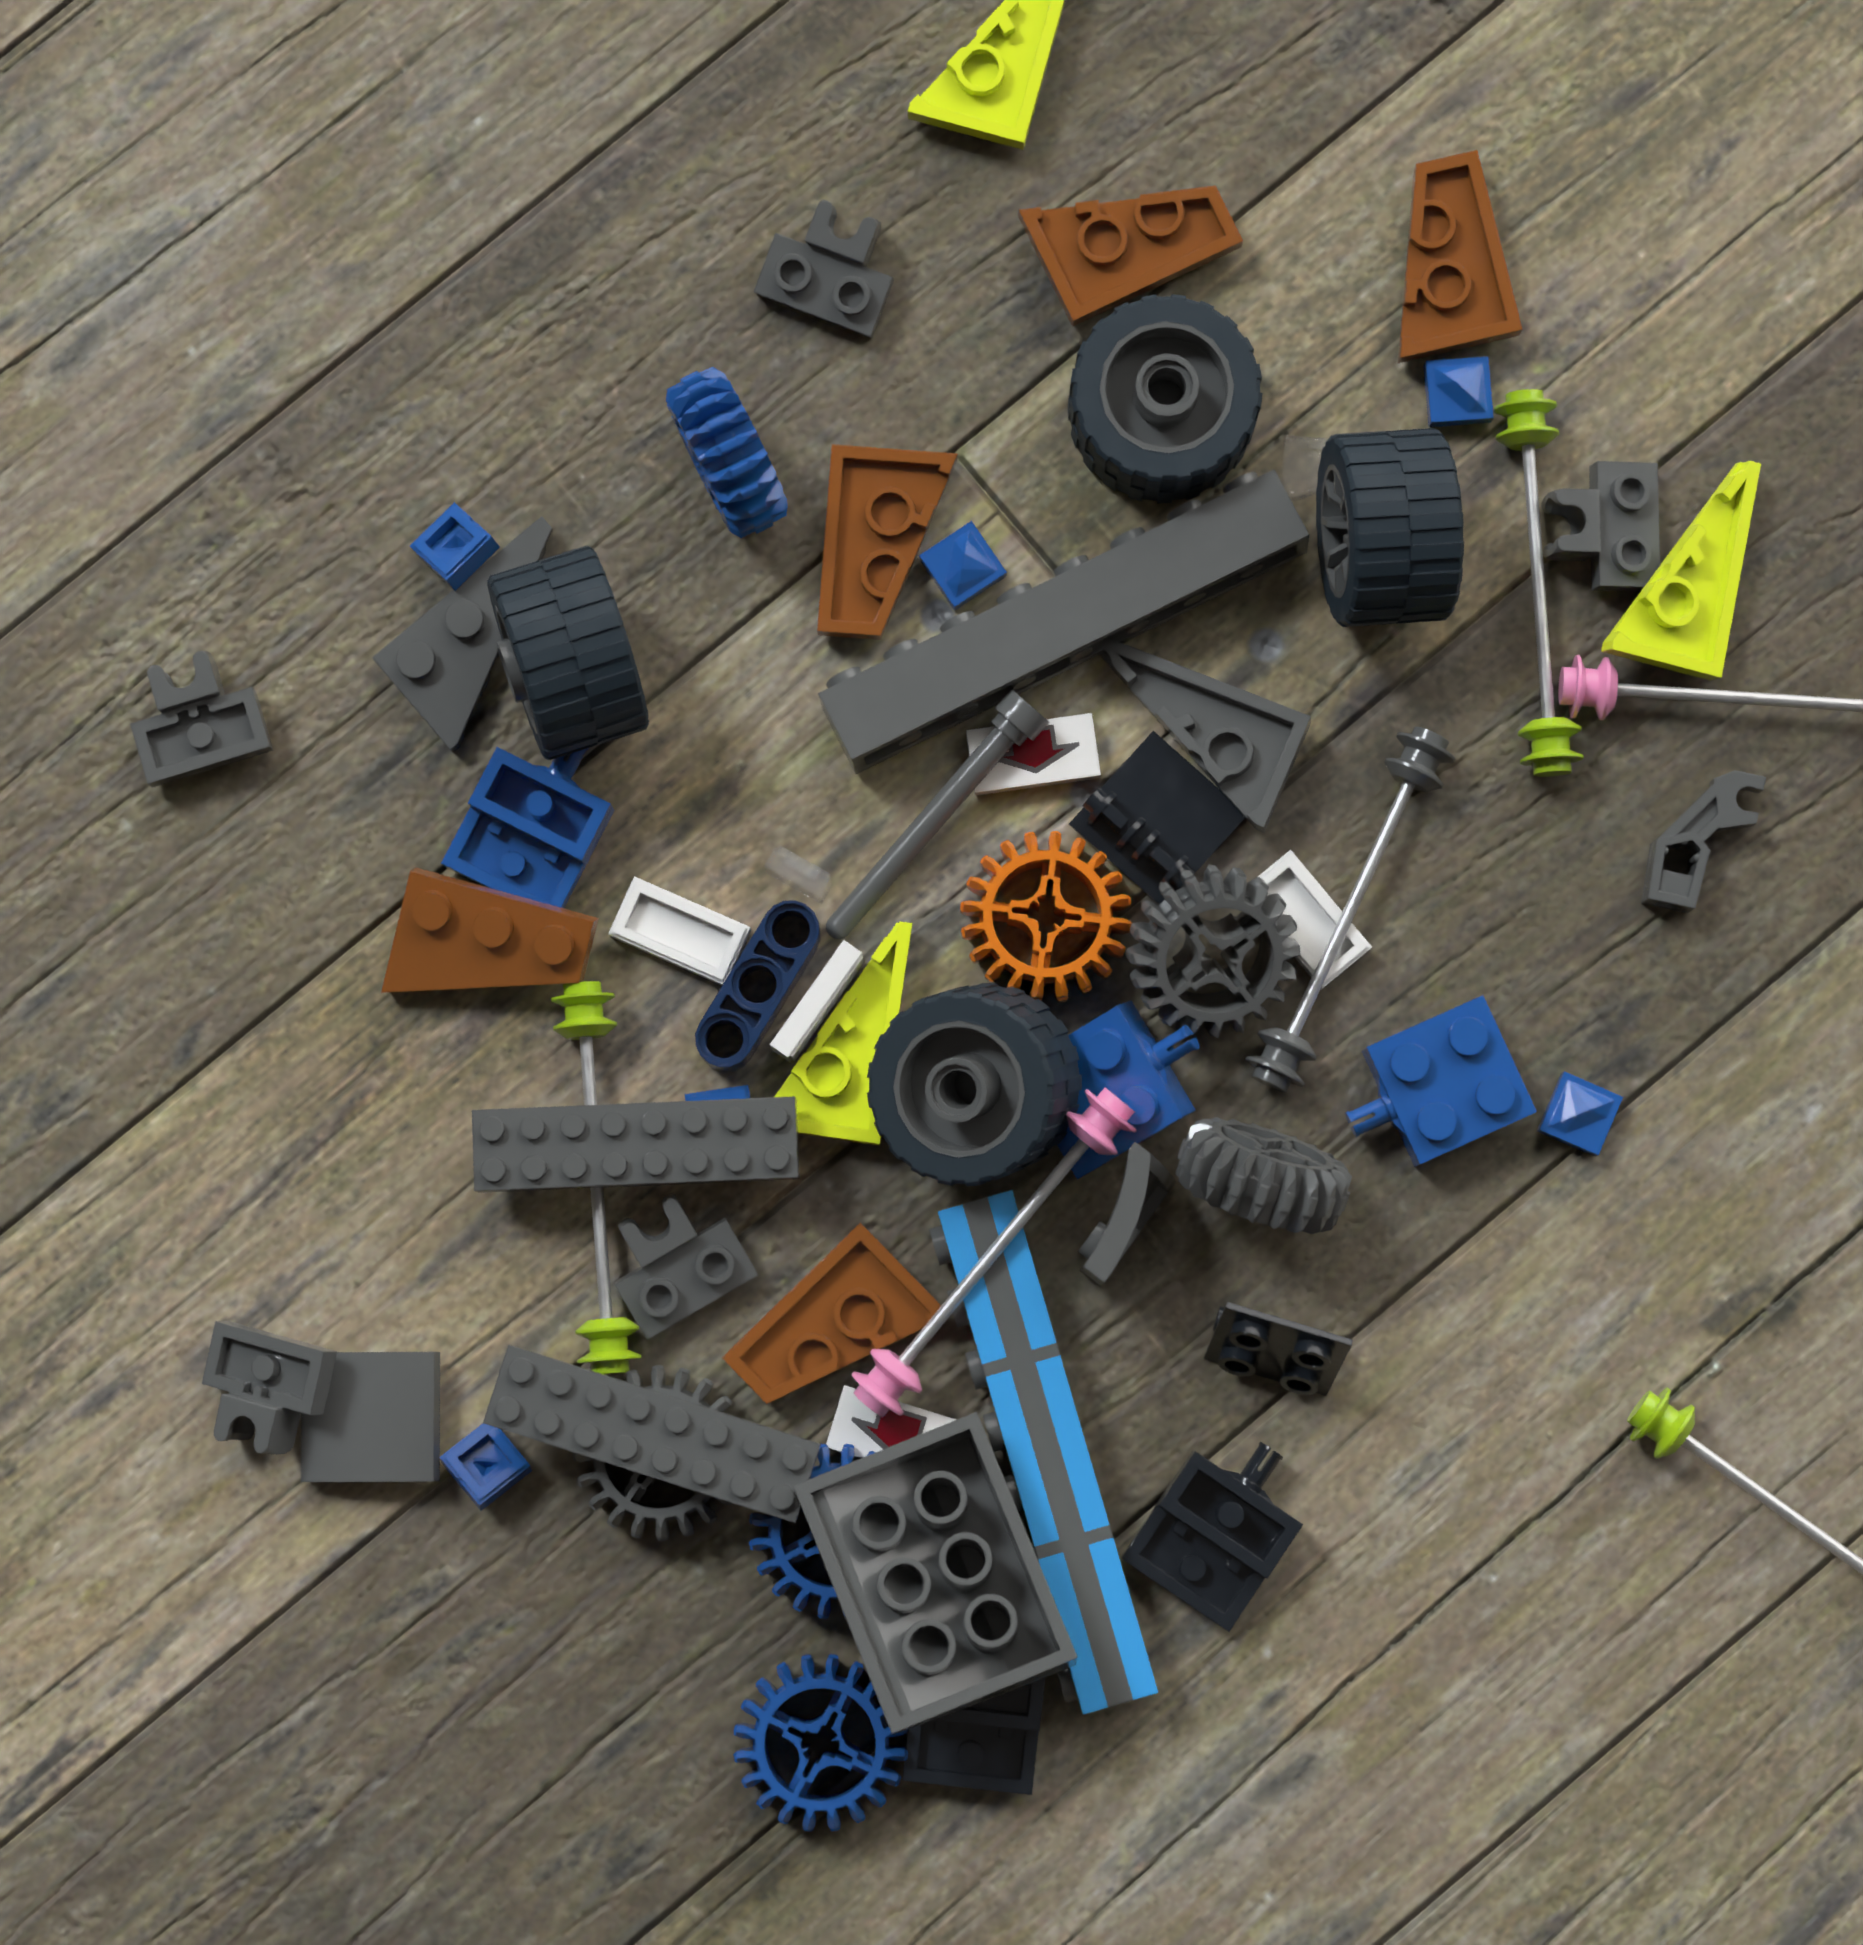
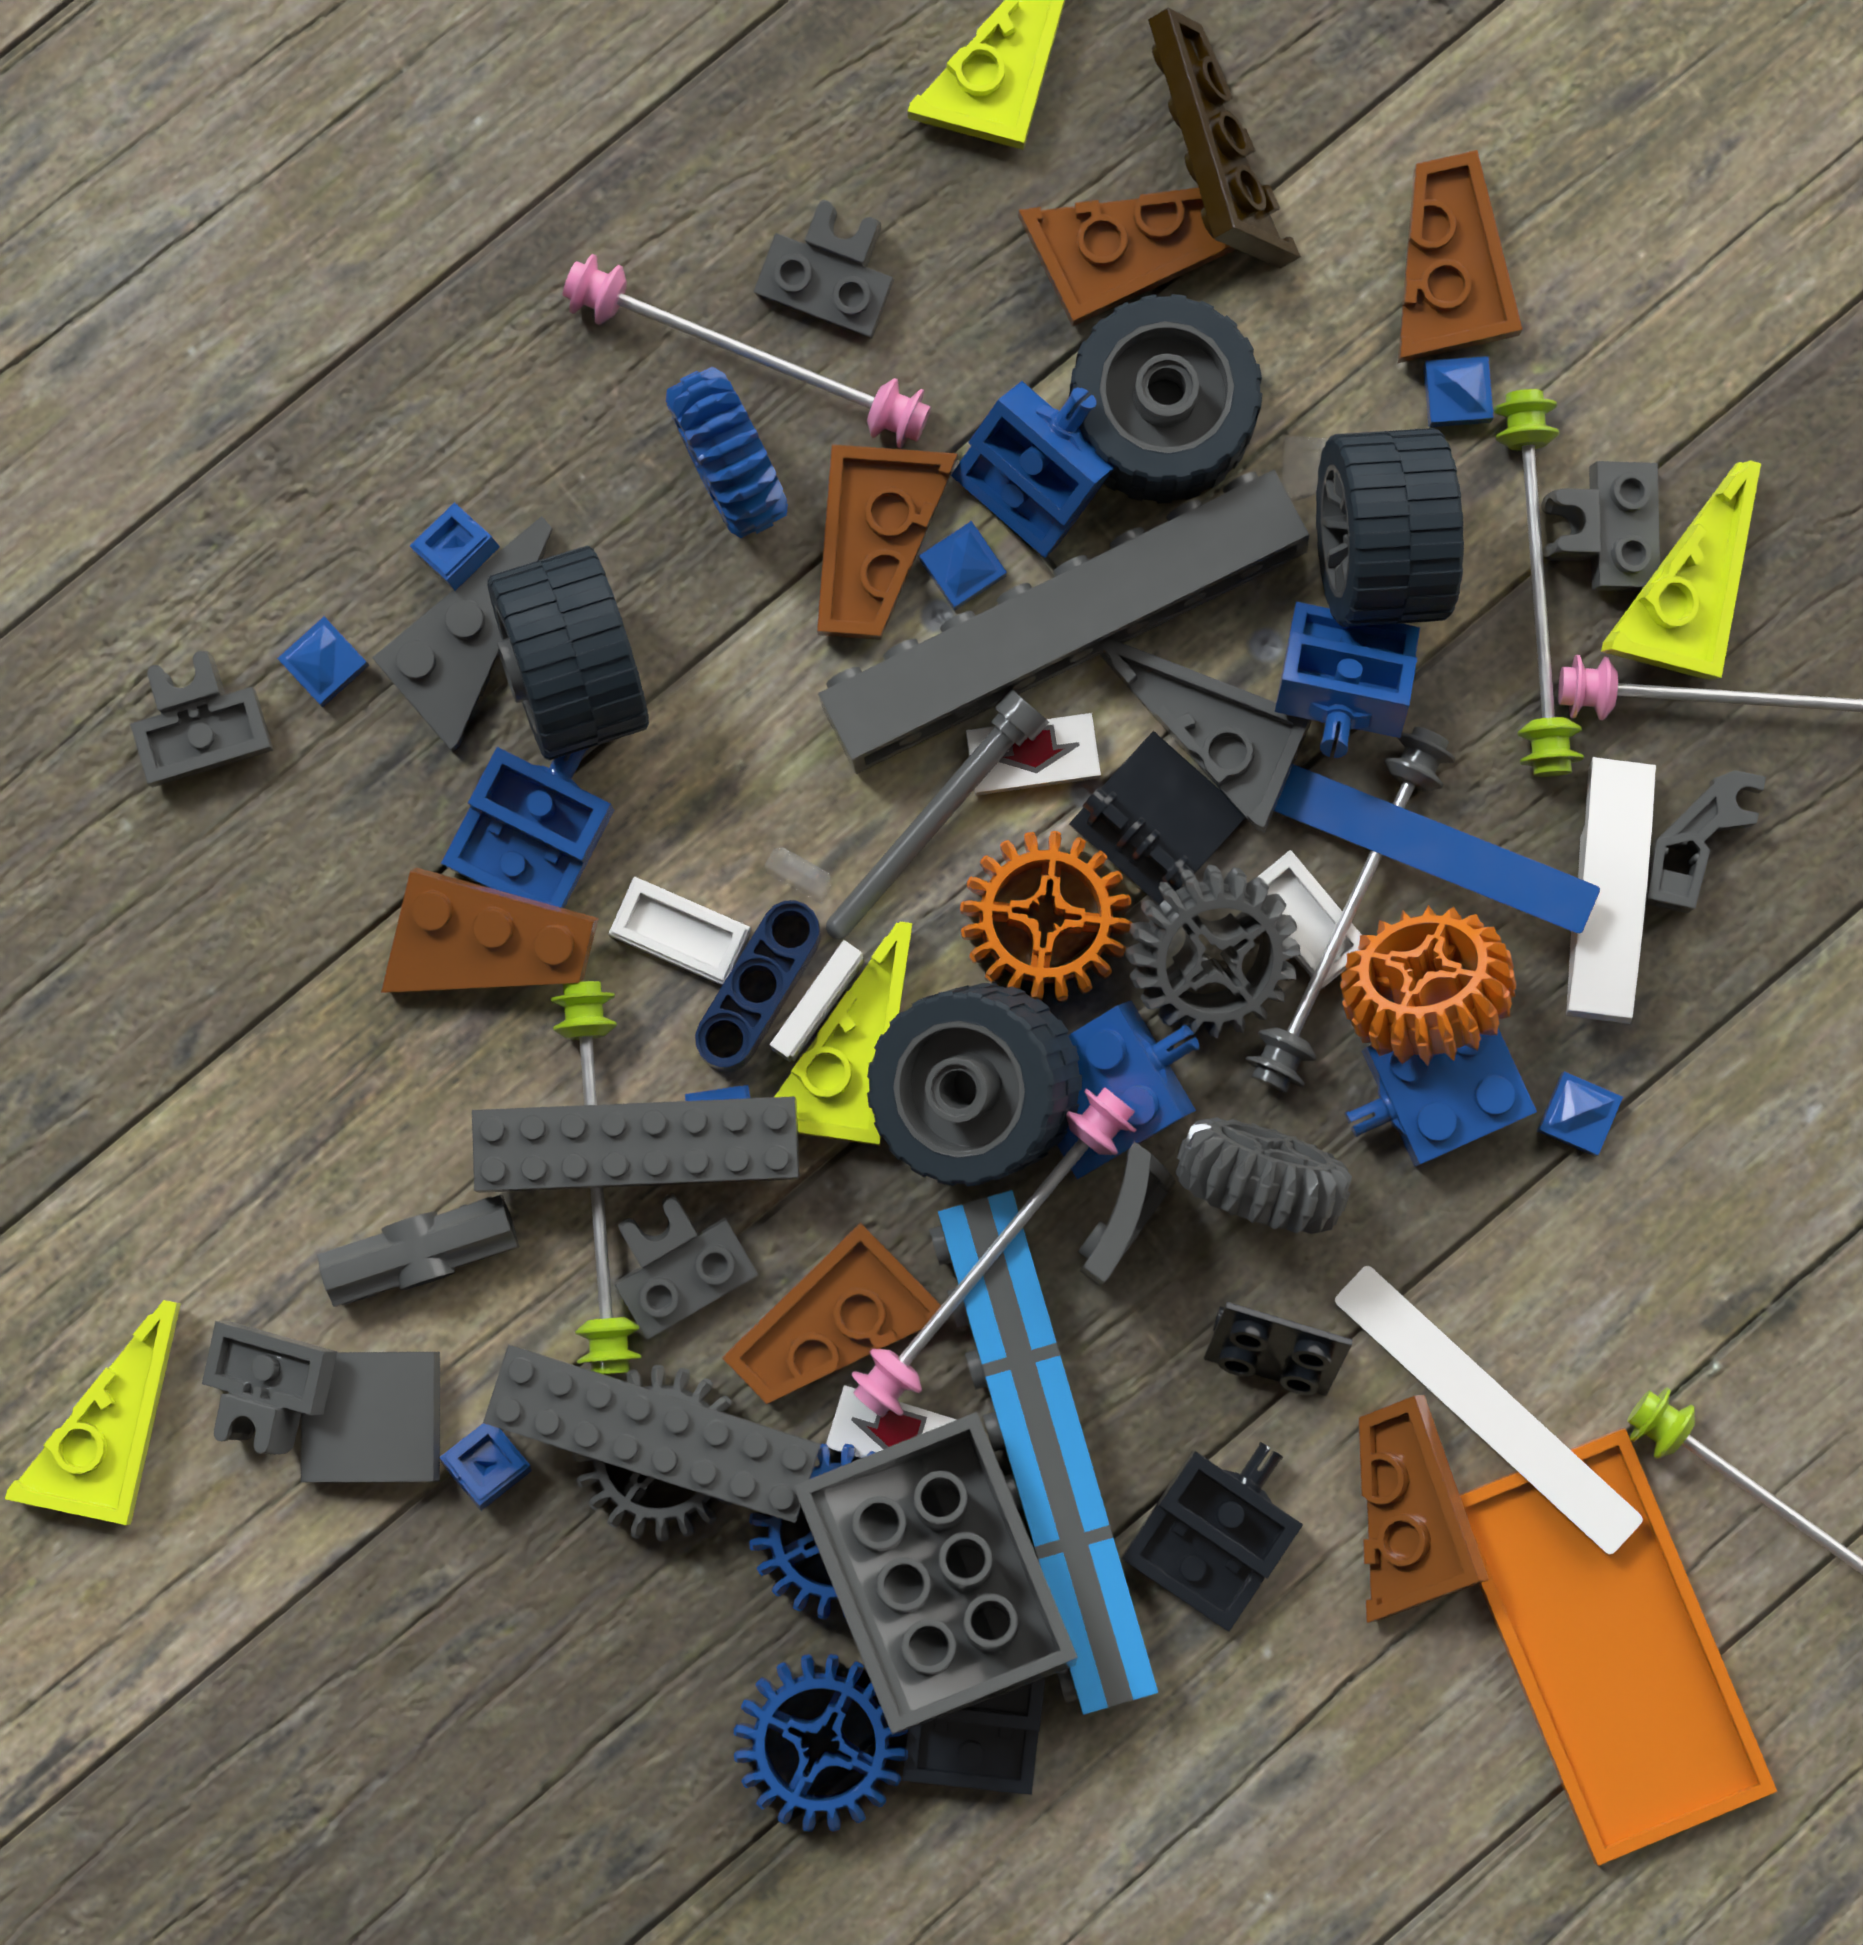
none -> neon yellow wing [5,1300,181,1525]
none -> blue tile [277,616,369,708]
none -> dark grey piece [317,1194,519,1307]
none -> bright pink axle [563,254,931,449]
none -> blue plate [950,381,1115,557]
none -> dark brown wing [1148,7,1301,269]
none -> blue plate [1274,602,1420,758]
none -> blue sticker [1274,765,1600,934]
none -> white sticker [1335,1266,1643,1554]
none -> orange gear [1340,905,1516,1066]
none -> dark orange wing [1359,1395,1489,1623]
none -> orange tile [1459,1428,1778,1866]
none -> white slope [1566,757,1656,1024]

